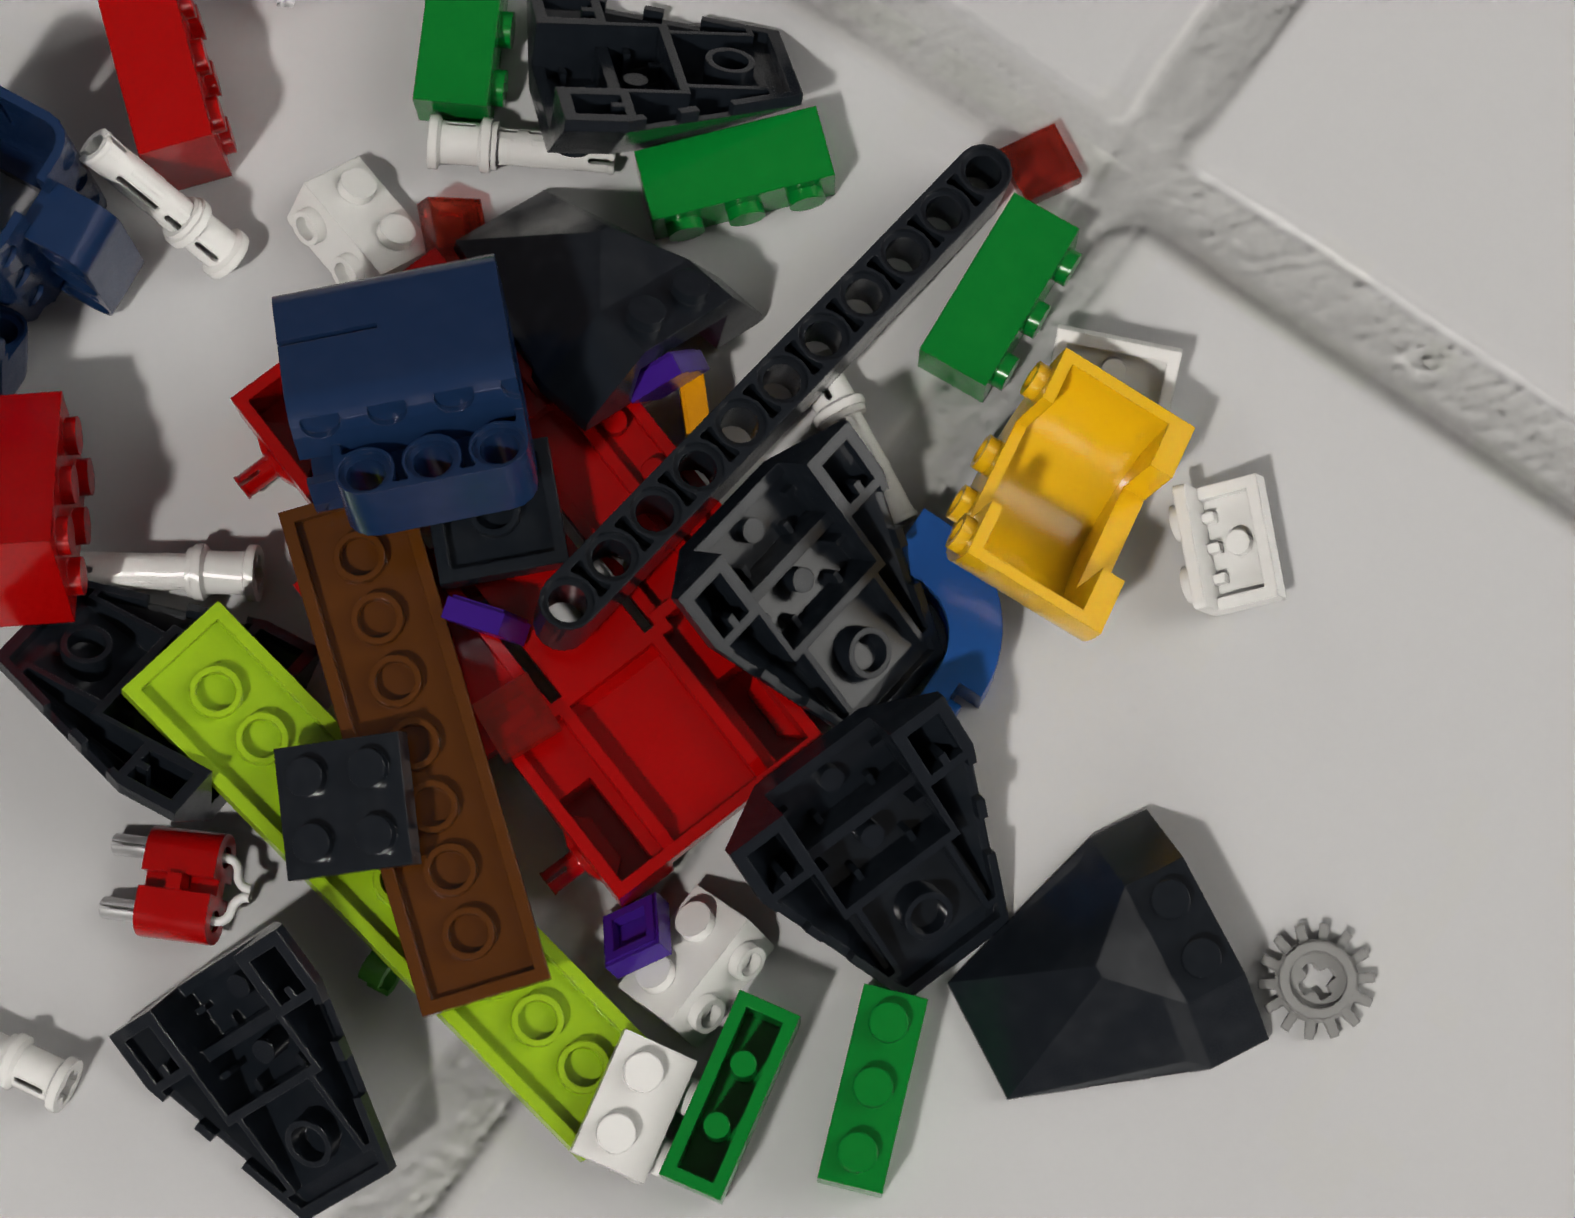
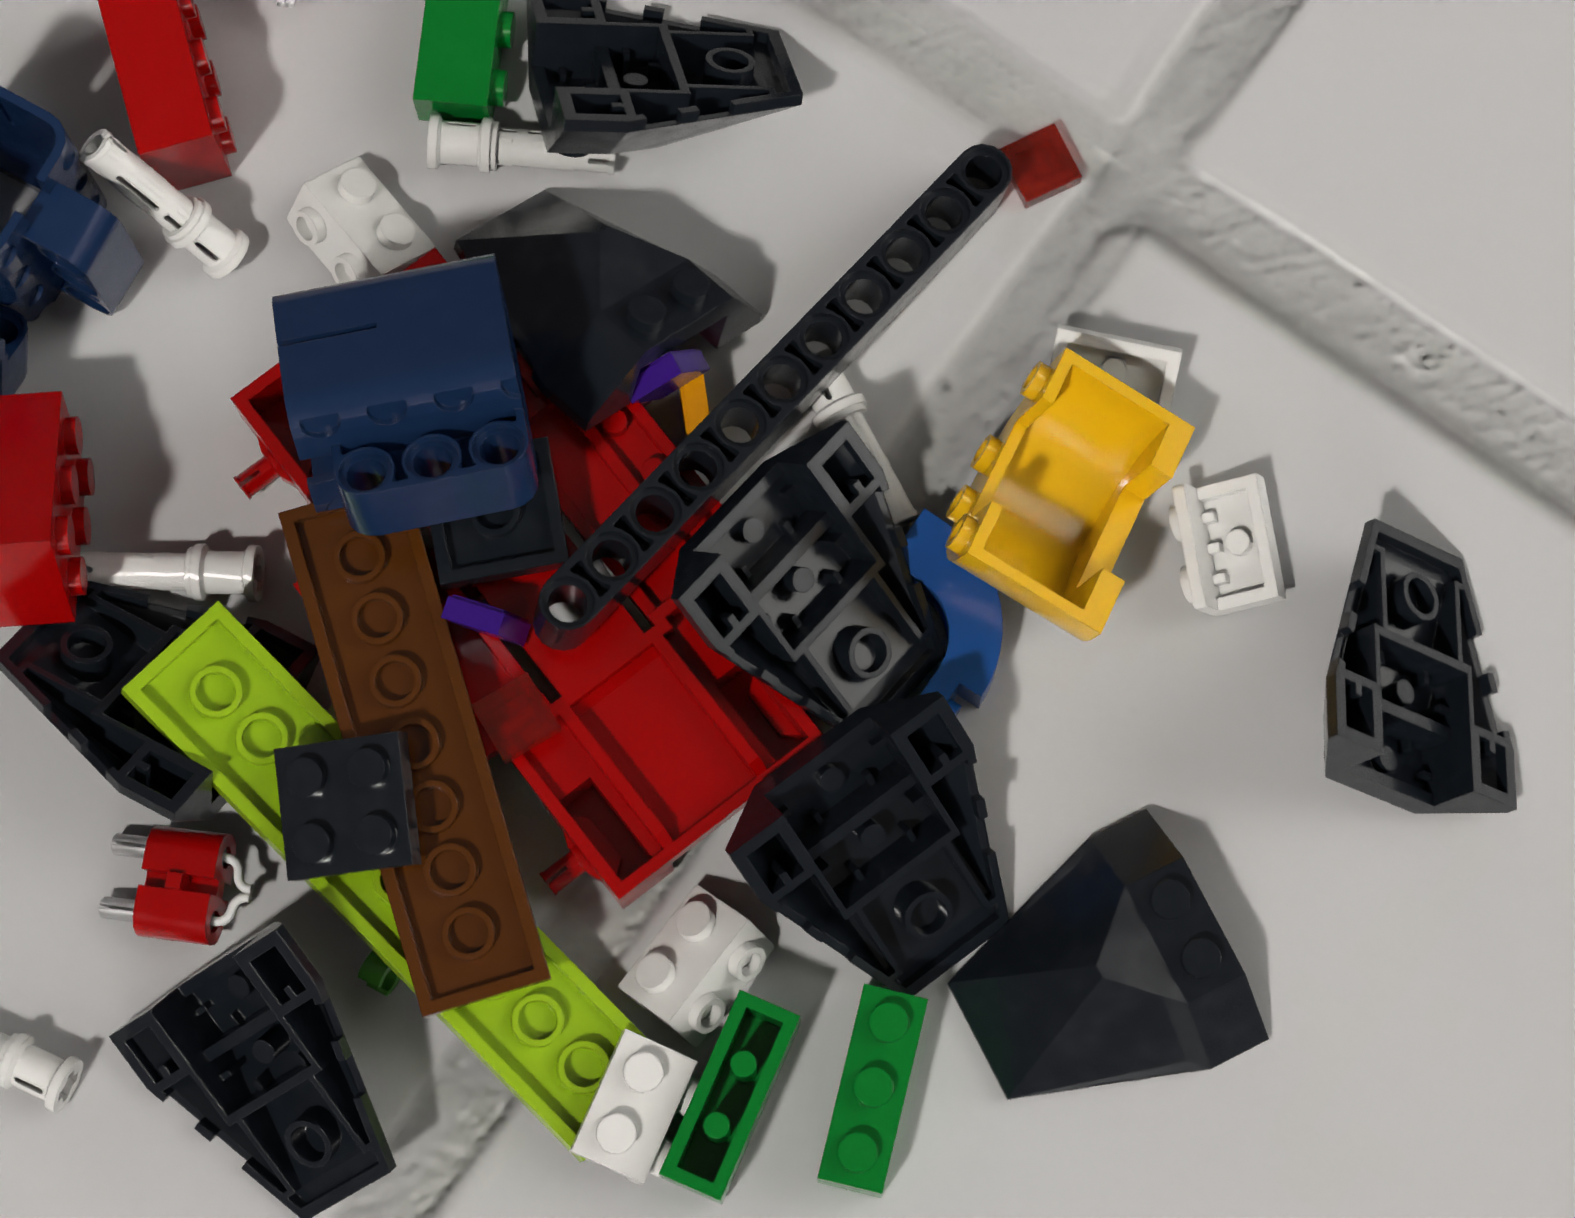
clear red tile [417,197,485,262] -> none
dark purple tile [603,892,672,979] -> none
green brick [634,106,835,242] -> none
green brick [918,192,1082,403] -> none
light grey gear [1258,923,1376,1040] -> none
none -> black wedge [1323,518,1517,814]

